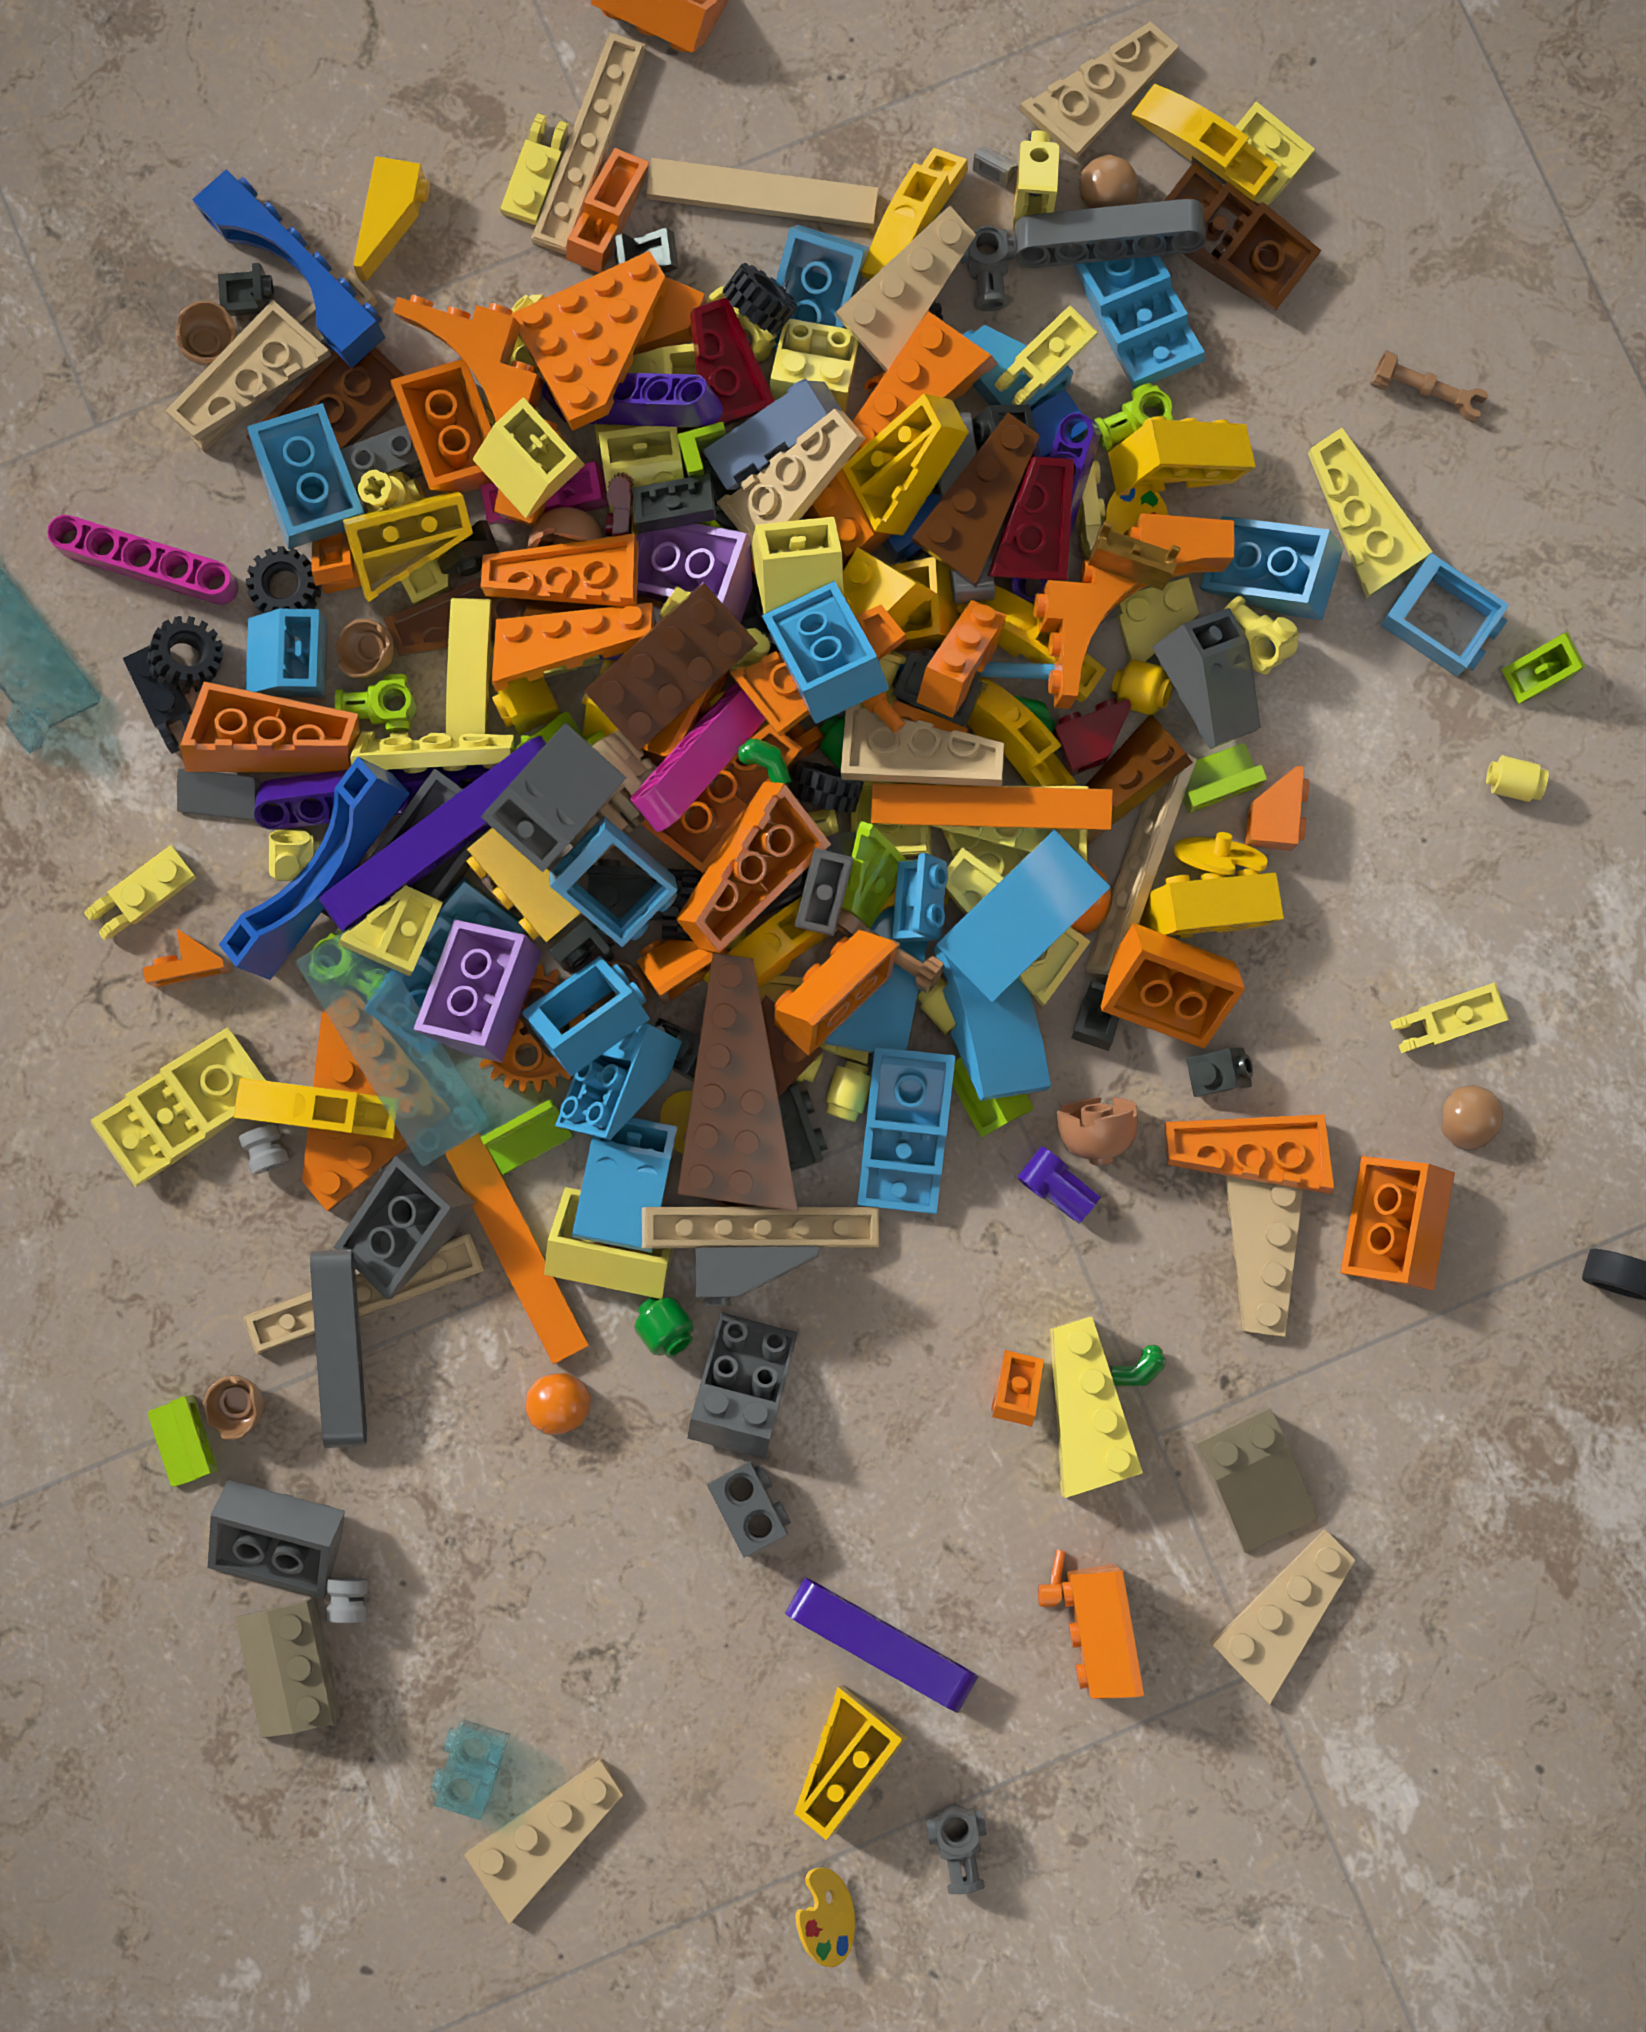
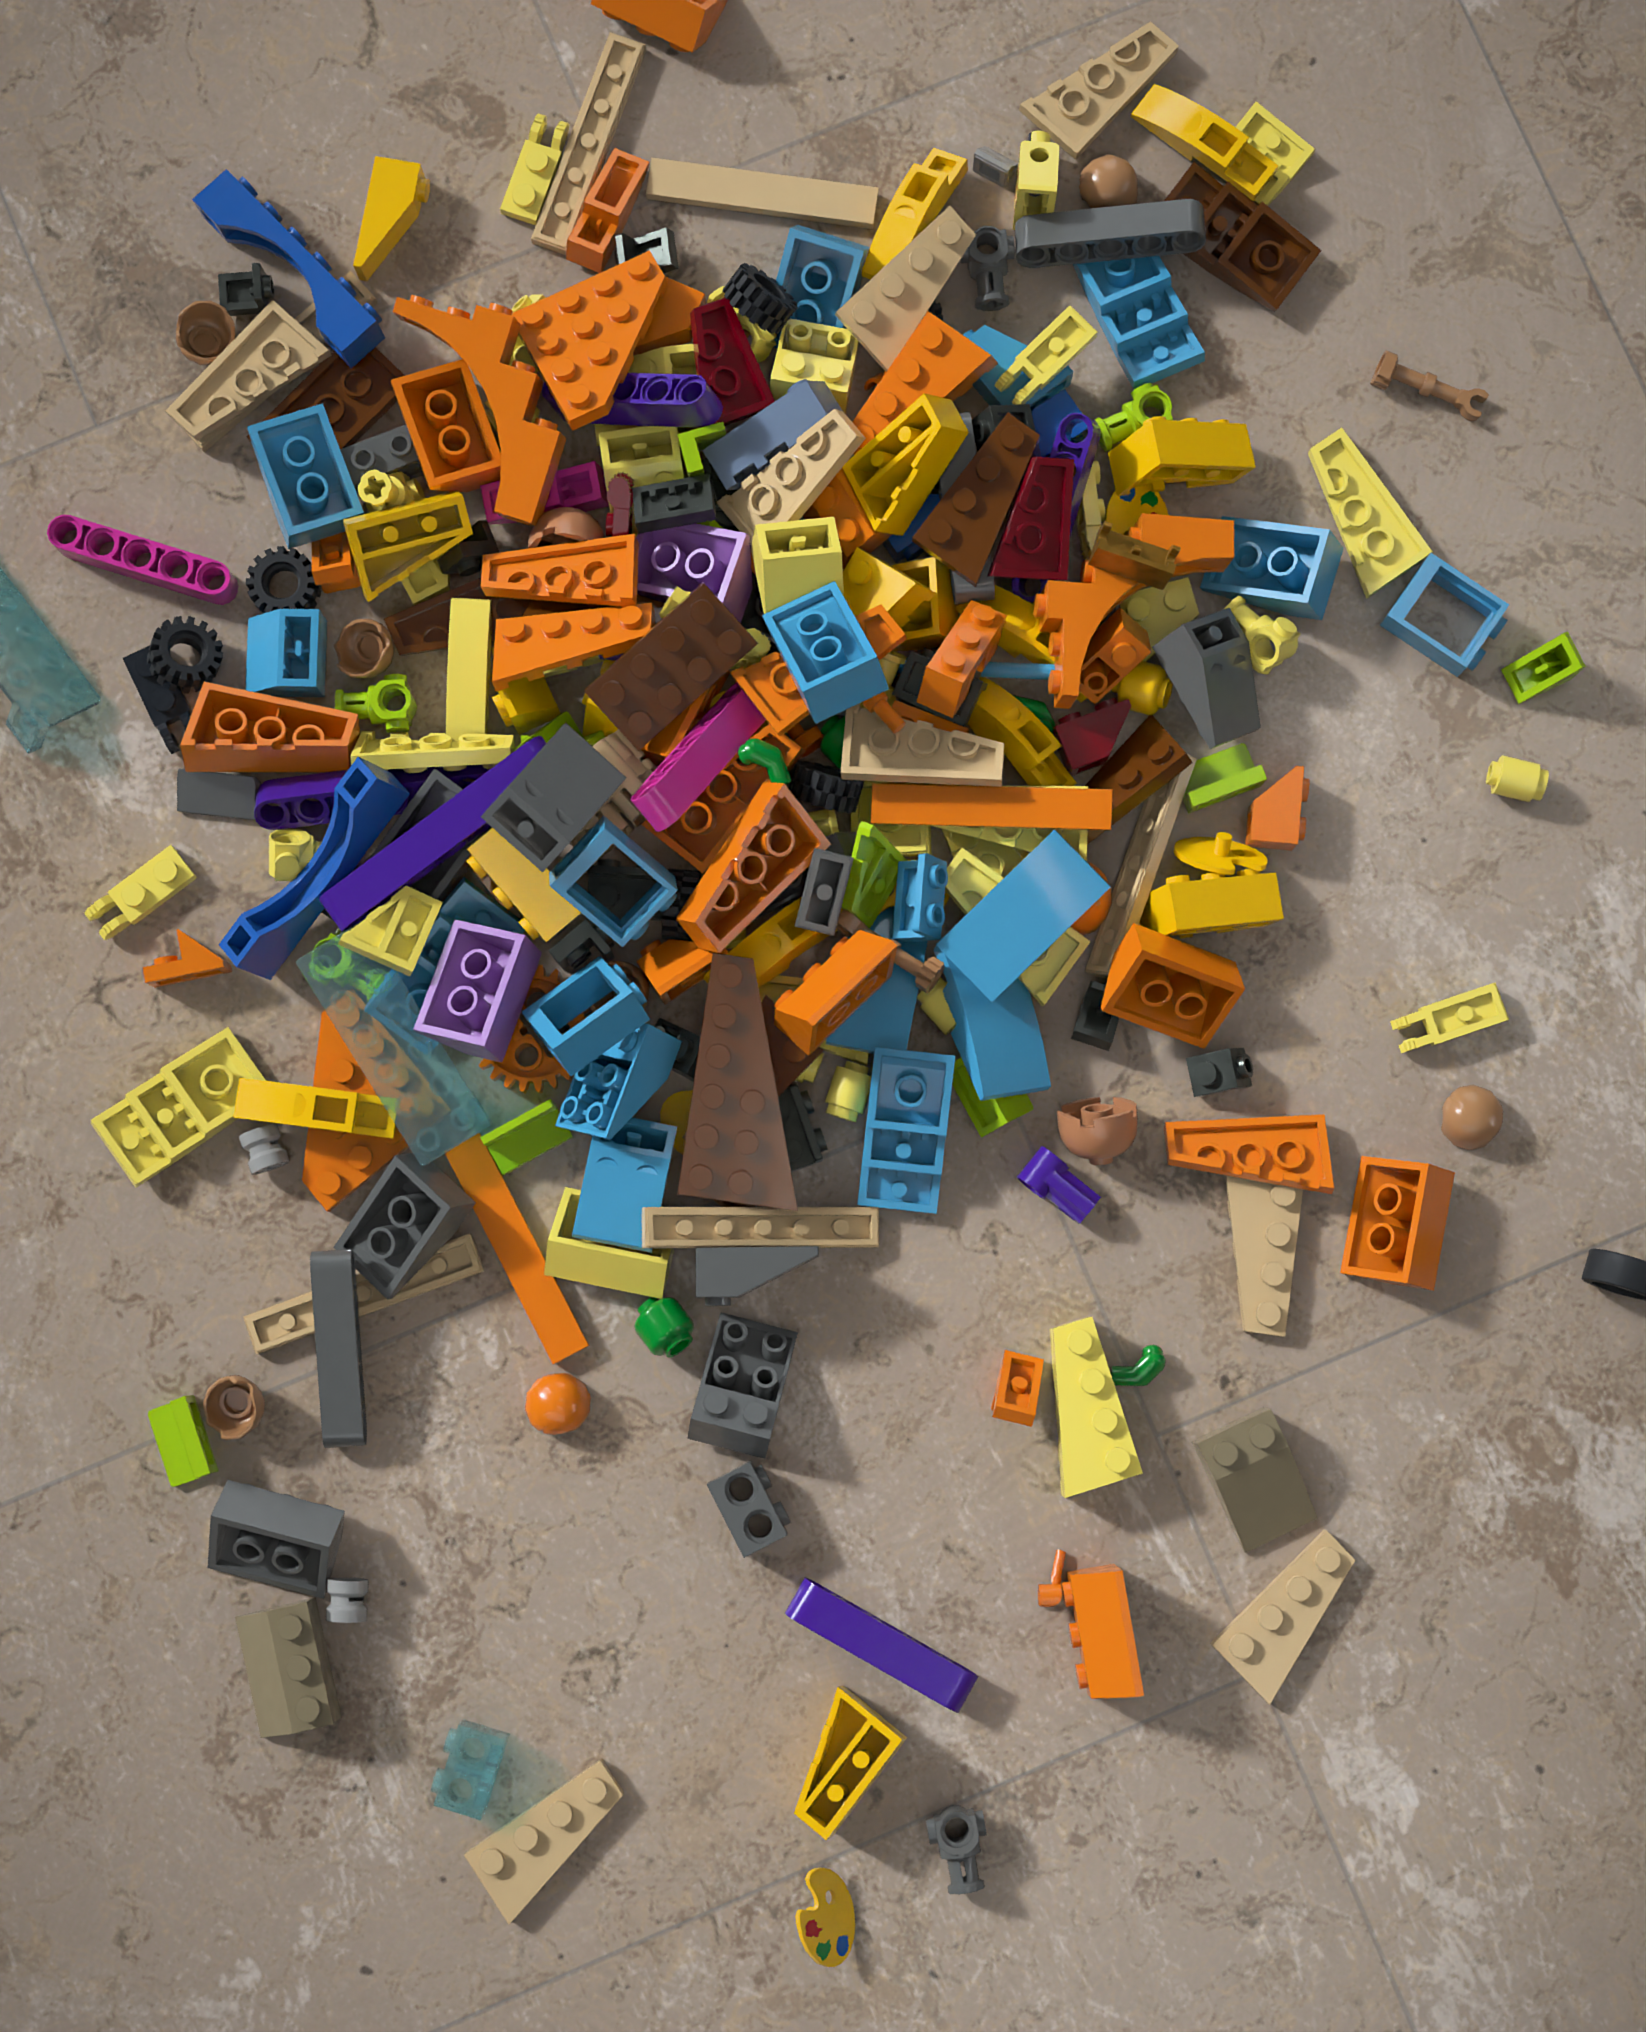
light yellow slope [472,397,585,519] -> none
none -> orange slope [1079,608,1152,704]

